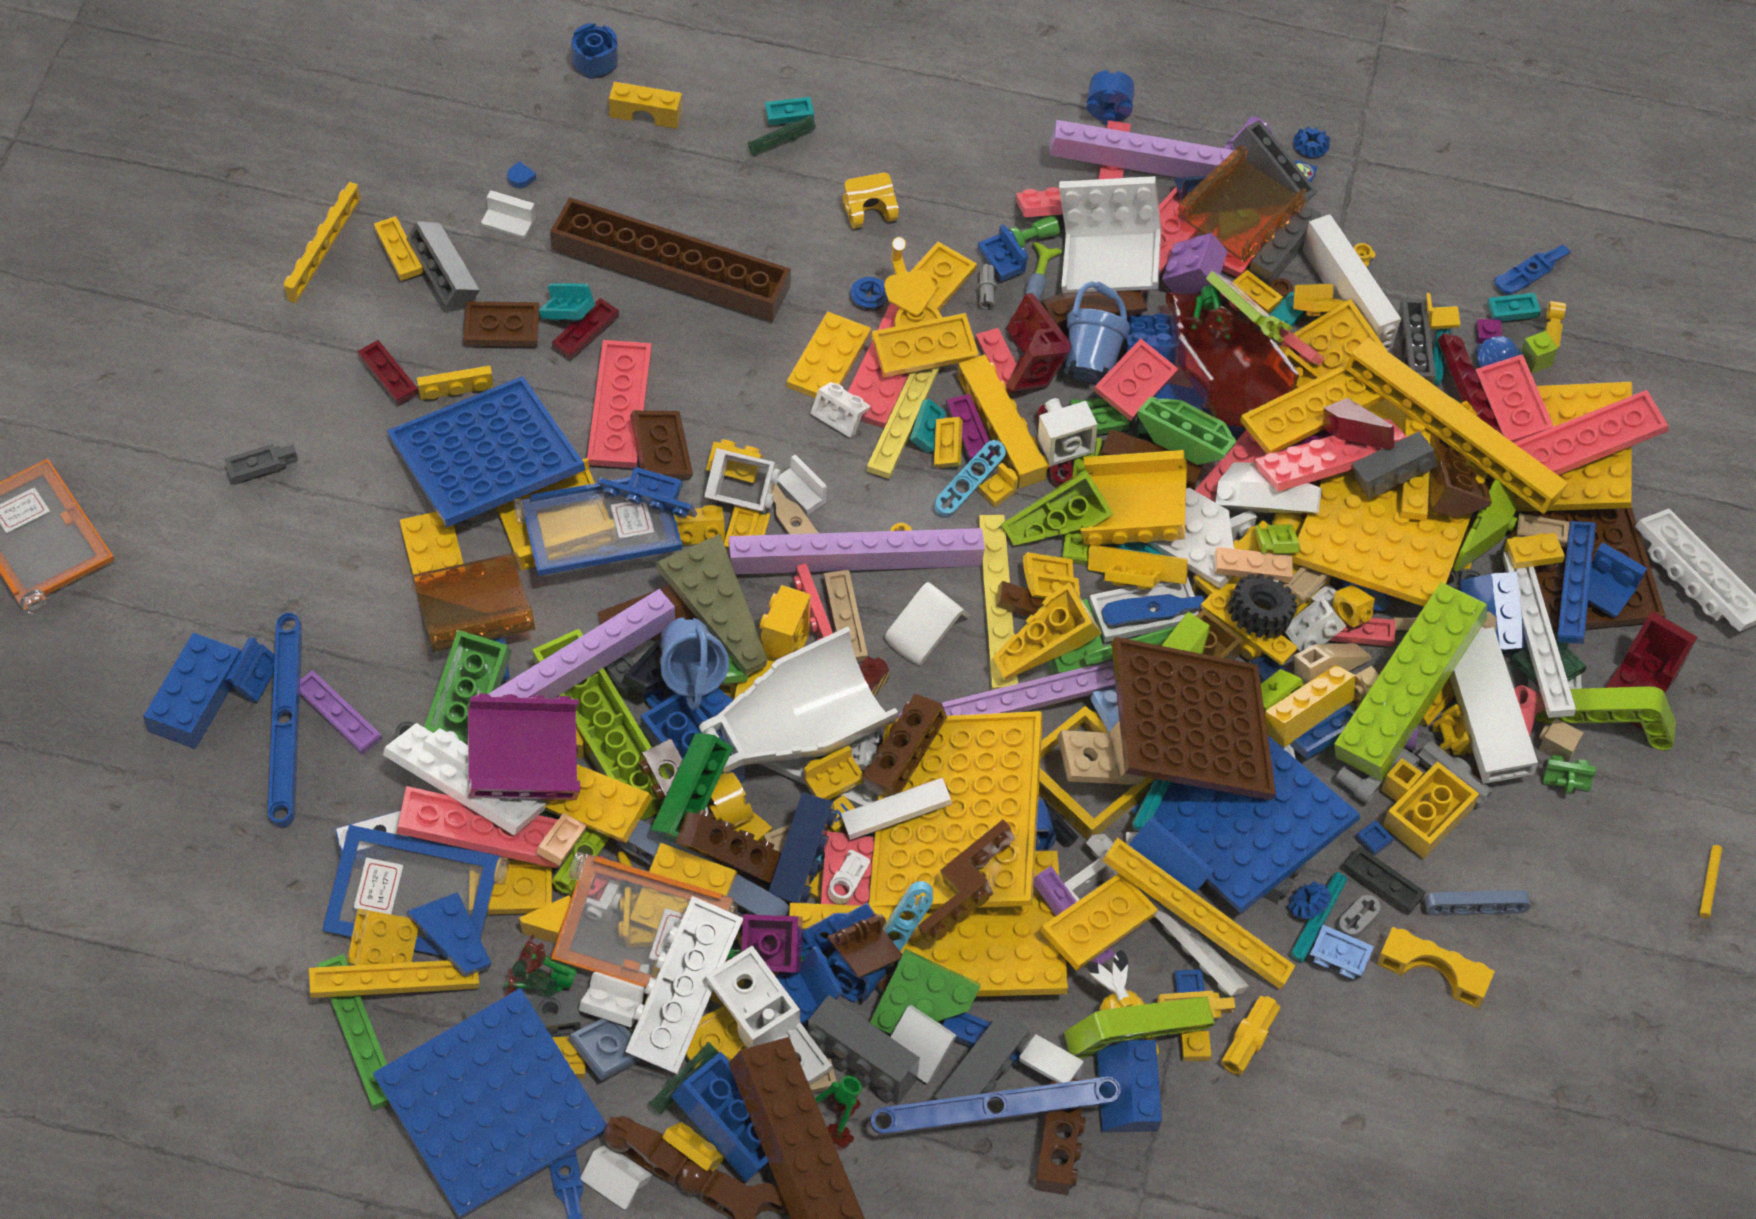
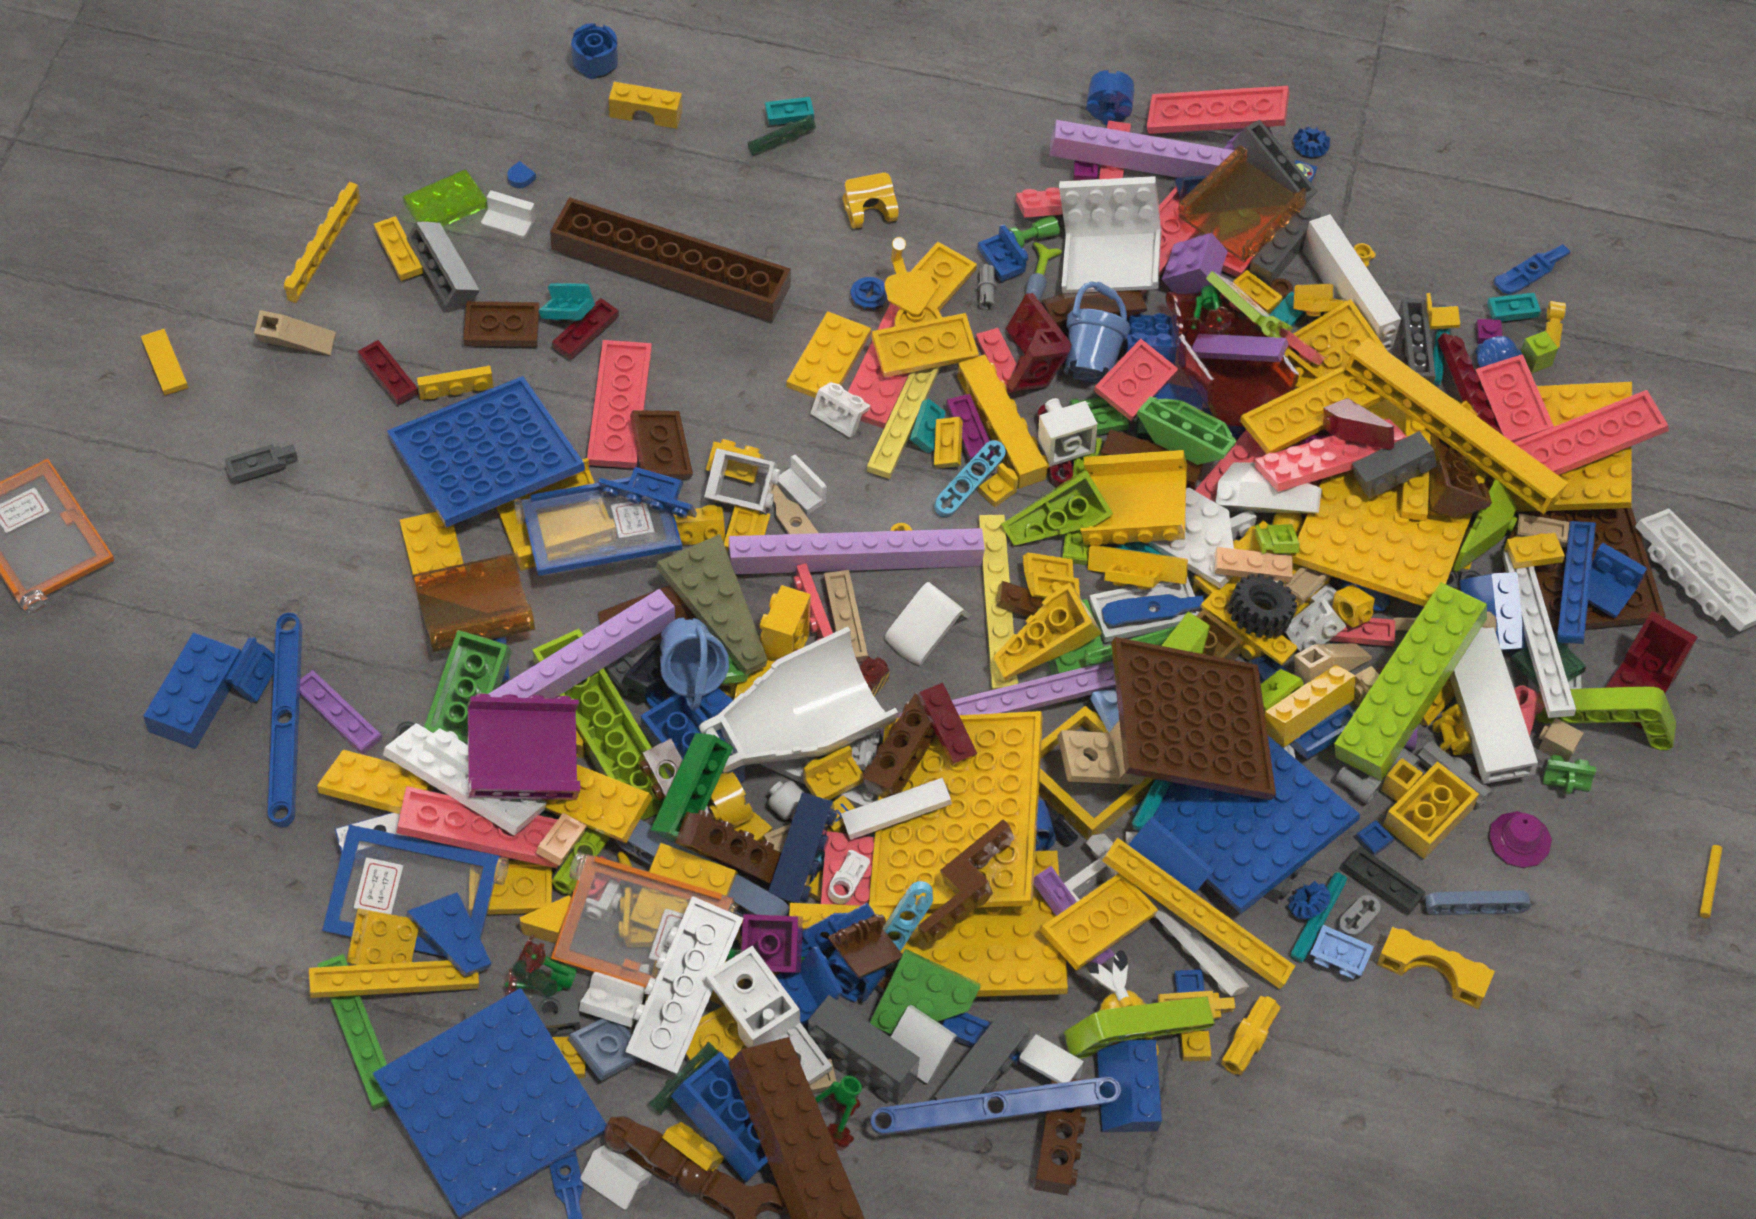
none -> yellow tile [141,329,188,396]
none -> tan slope [254,310,336,356]
none -> yellow plate [317,750,434,814]
none -> clear neon green plate [403,169,488,227]
none -> white head [768,781,803,820]
none -> dark red plate [917,682,978,766]
none -> magenta plate [1073,160,1098,181]
none -> coral plate [1147,86,1290,134]
none -> medium lavender tile [1190,334,1289,362]
none -> magenta hat [1490,811,1552,869]

